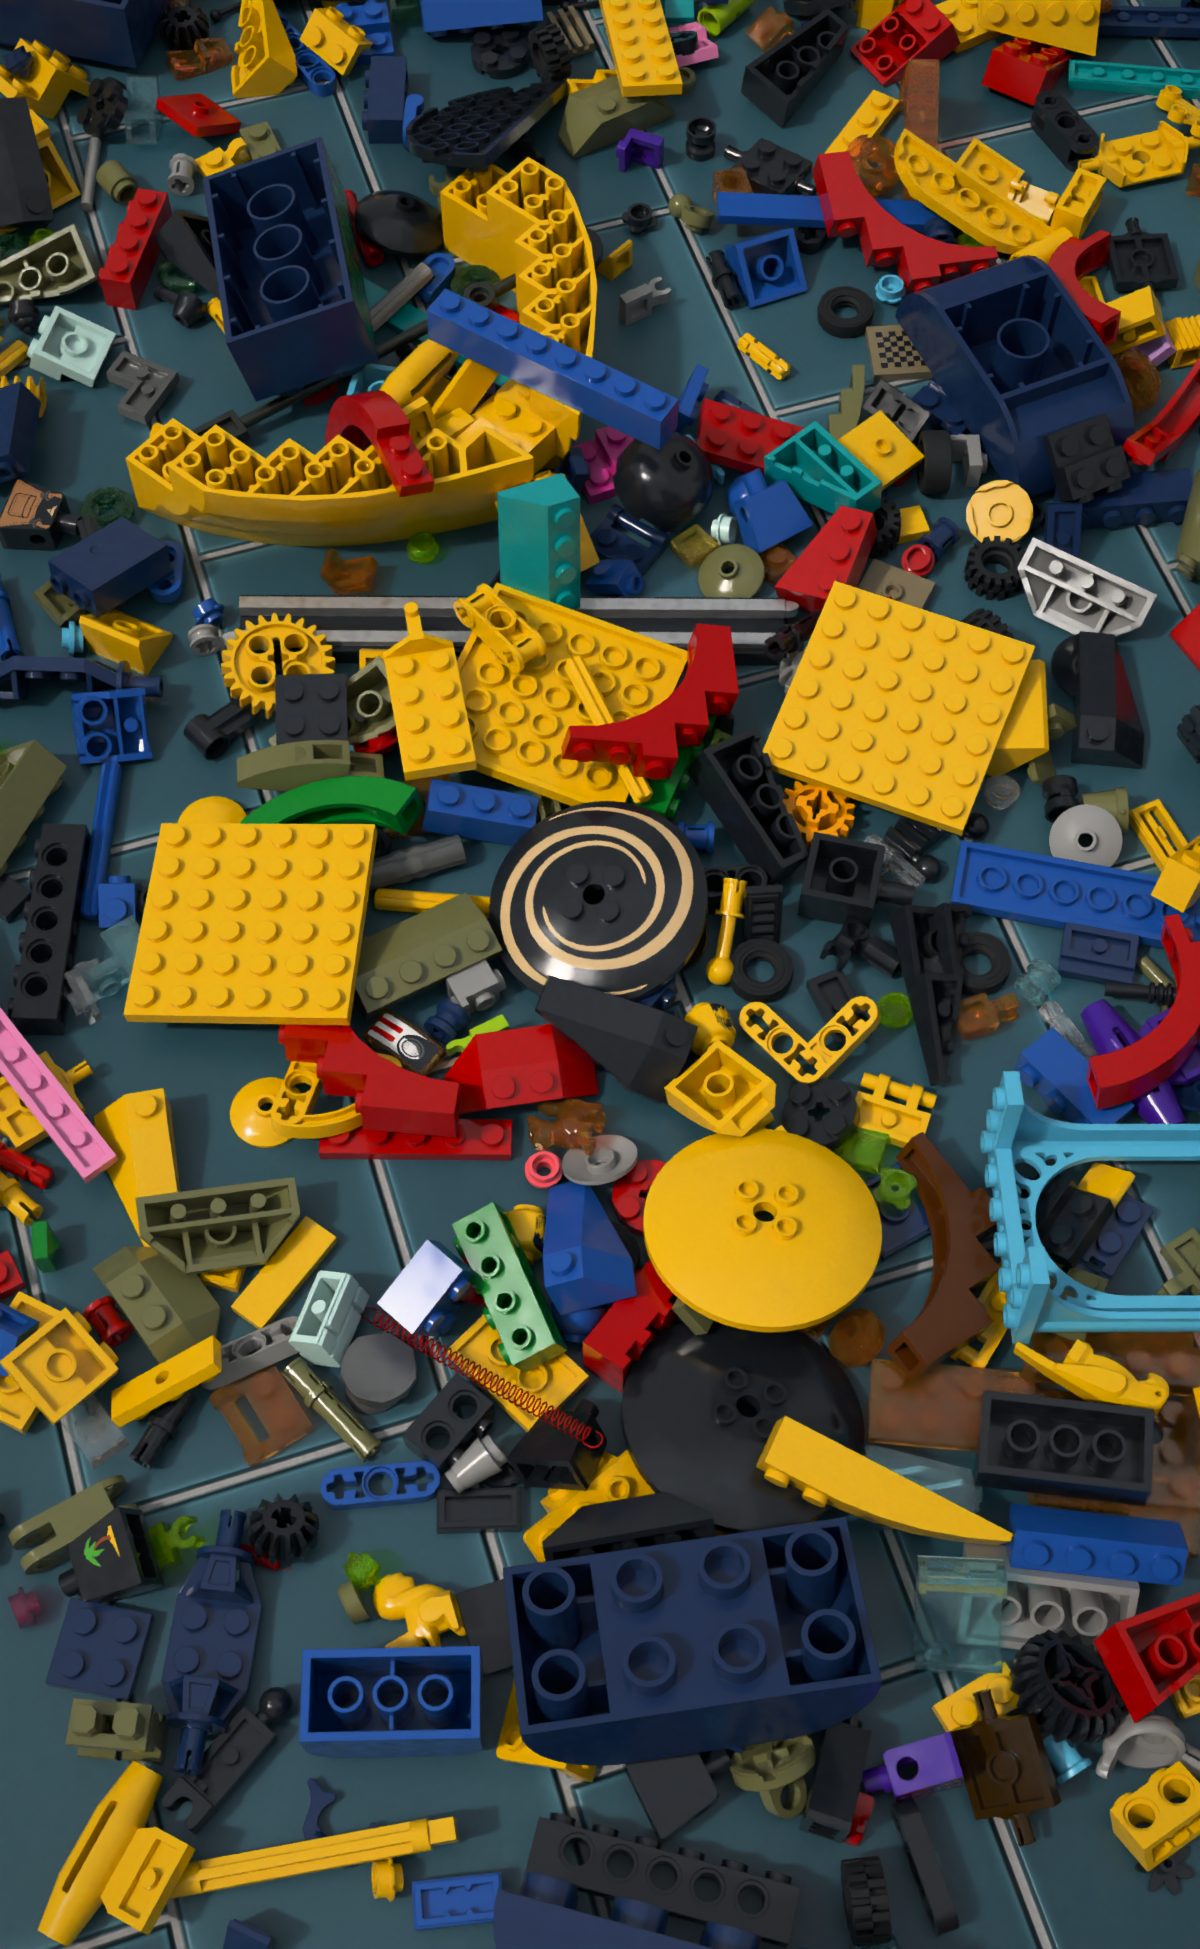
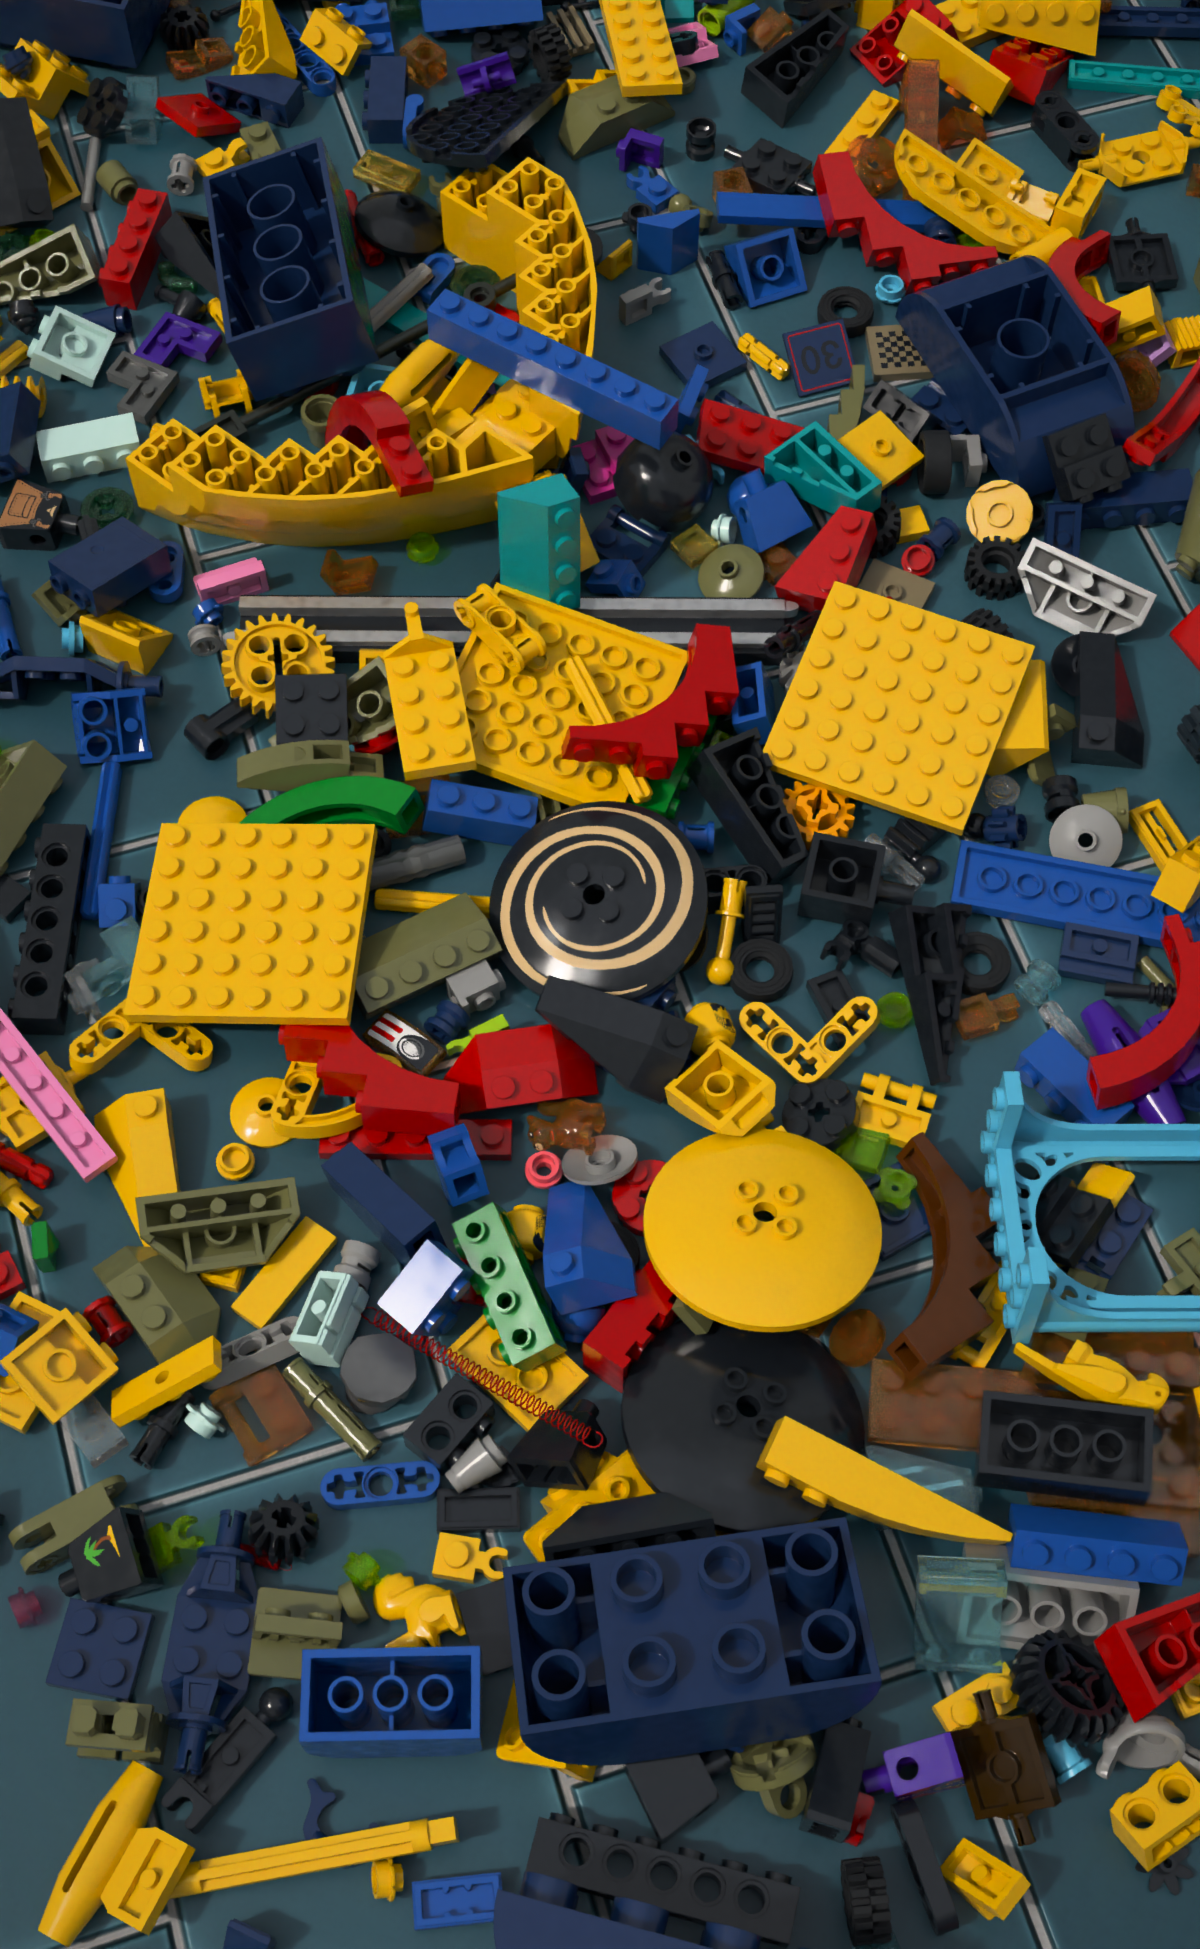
none -> light aqua brick [36,412,141,483]
none -> yellow beam [69,998,213,1075]
none -> dark blue cone [82,304,132,337]
none -> dark purple plate [133,311,223,368]
none -> light aqua plate [184,1402,226,1439]
none -> bright pink panel [193,557,269,605]
none -> yellow piece [198,369,254,419]
none -> dark blue slope [205,73,305,129]
none -> yellow plate [216,1143,255,1181]
none -> olive bracket [247,1587,343,1681]
none -> olive piece [300,394,337,449]
none -> dark blue slope [321,1142,447,1267]
none -> light grey wheel [333,1240,381,1292]
none -> clear yellow plate [353,149,421,193]
none -> clear orange brick [400,34,447,89]
none -> blue brick [427,1123,490,1207]
none -> yellow plate [432,1532,509,1584]
none -> dark purple hips [456,51,517,96]
none -> blue plate [626,165,679,215]
none -> blue slope [636,208,700,275]
none -> dark blue plate [659,321,747,388]
none -> blue bracket [723,3,761,56]
none -> blue brick [731,661,776,745]
none -> dark blue piece [782,318,855,397]
none -> yellow slope [894,9,1014,117]
none -> clear orange bracket [935,106,988,150]
none -> yellow slope [940,1837,1031,1921]
none -> dark blue gear [983,806,1027,849]

